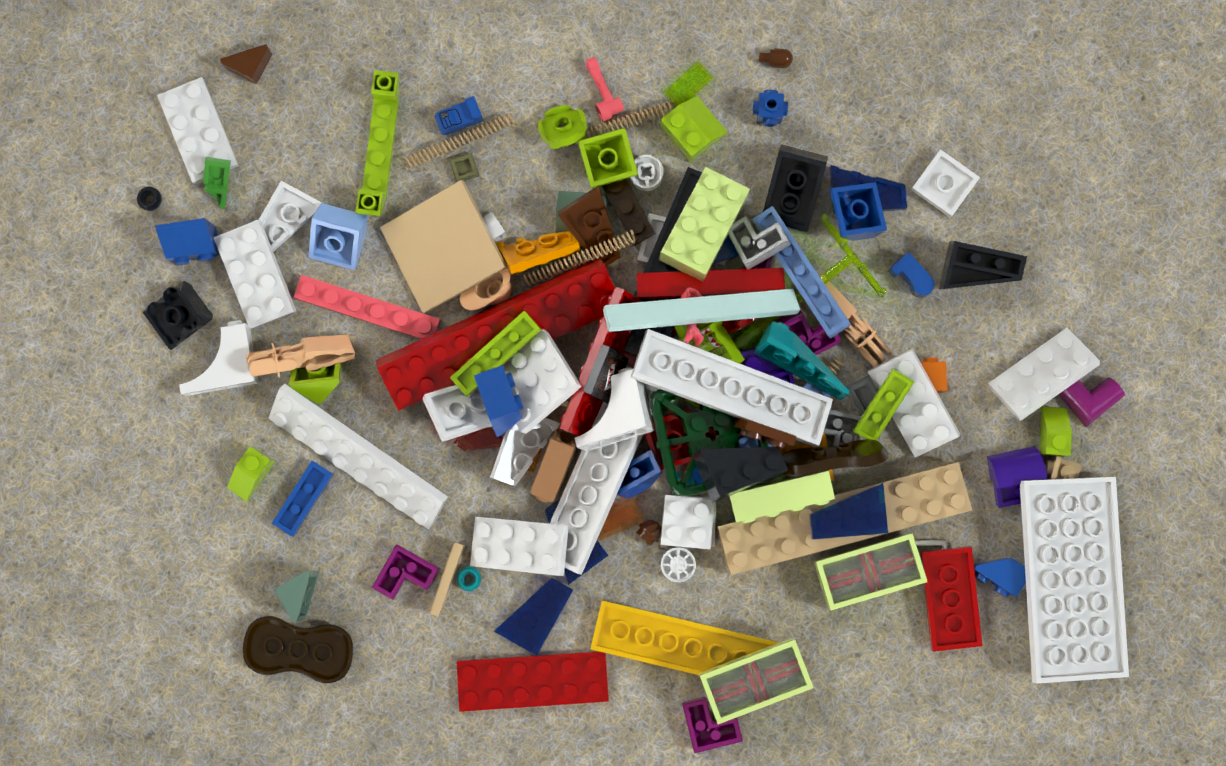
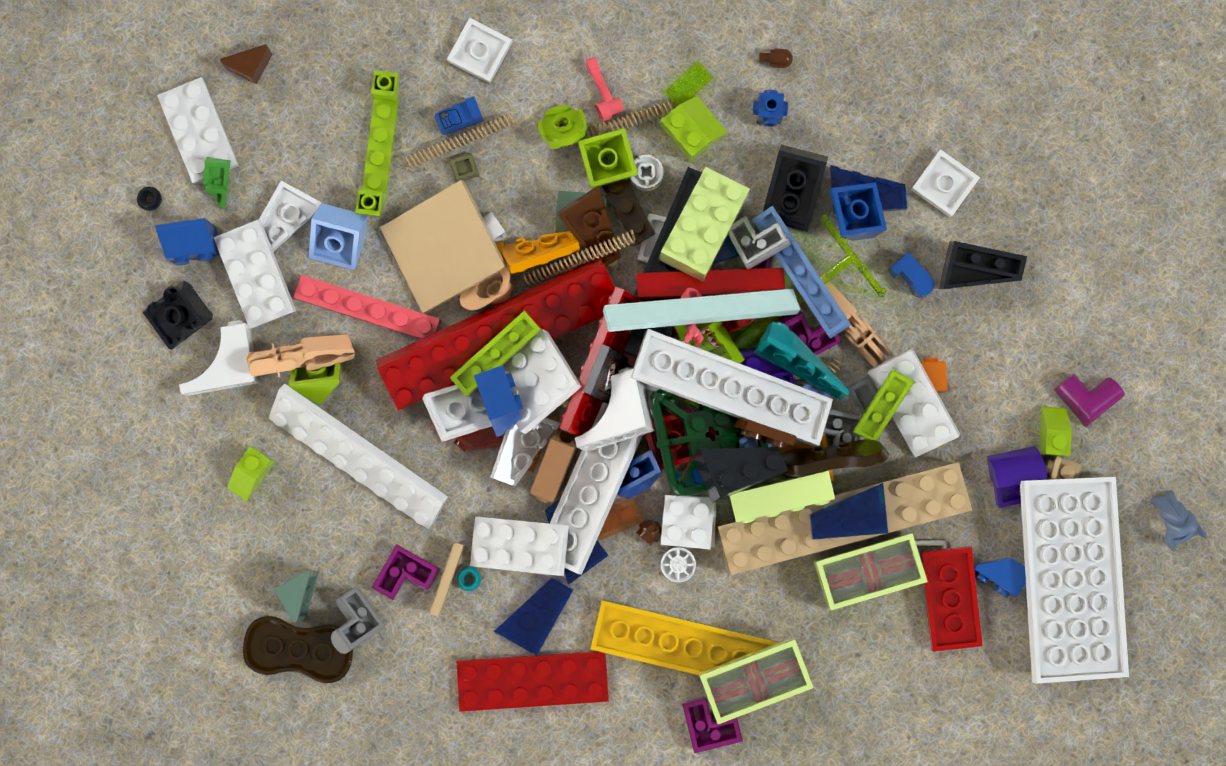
blue plate [271,461,334,537] -> none
white plate [988,328,1100,421] -> none
none -> light grey brick [331,587,385,654]
none -> white plate [447,18,513,84]
none -> sand blue hair [1150,490,1207,552]

